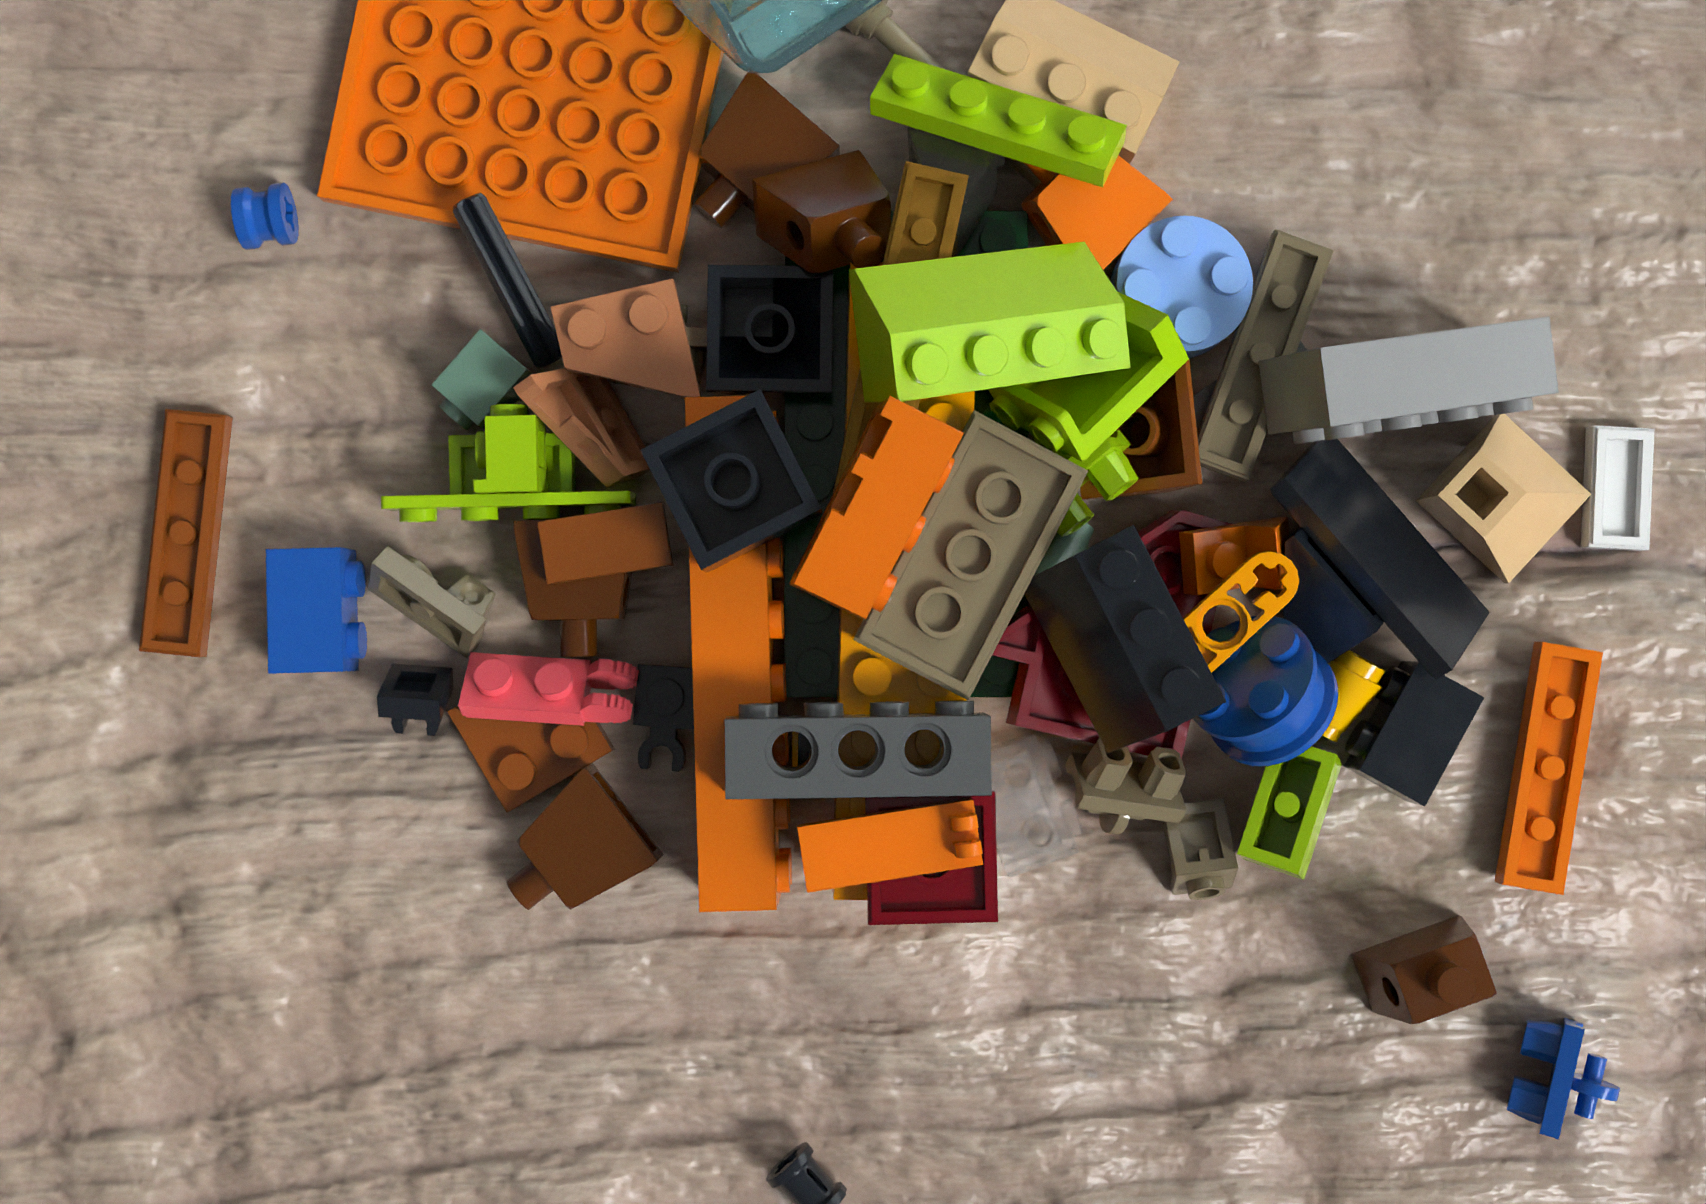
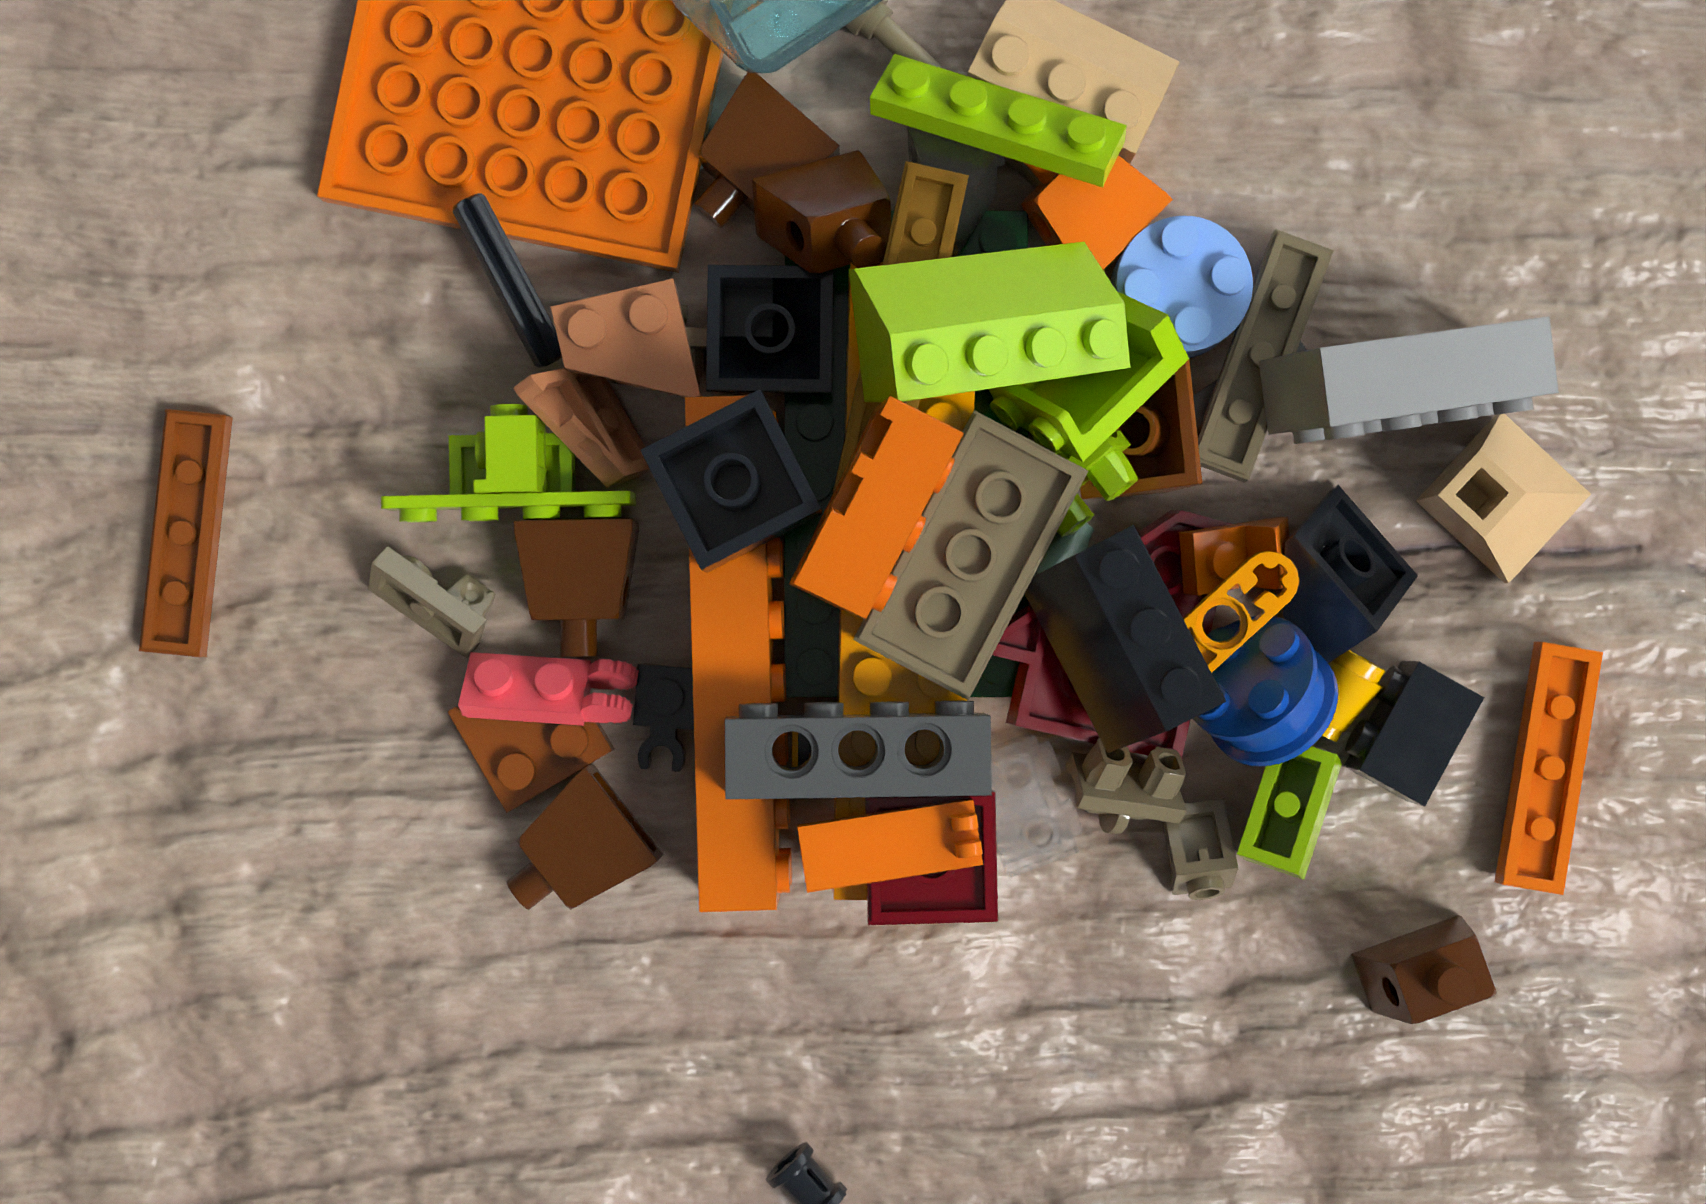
blue wheel [231,182,299,250] -> none
blue brick [266,547,367,674] -> none
black tile [377,663,454,736] -> none
sand green brick [432,329,532,430] -> none
dark orange tile [538,502,674,585] -> none
black tile [1269,439,1490,680] -> none
blue hips [1507,1018,1620,1139] -> none
white tile [1580,426,1655,551] -> none

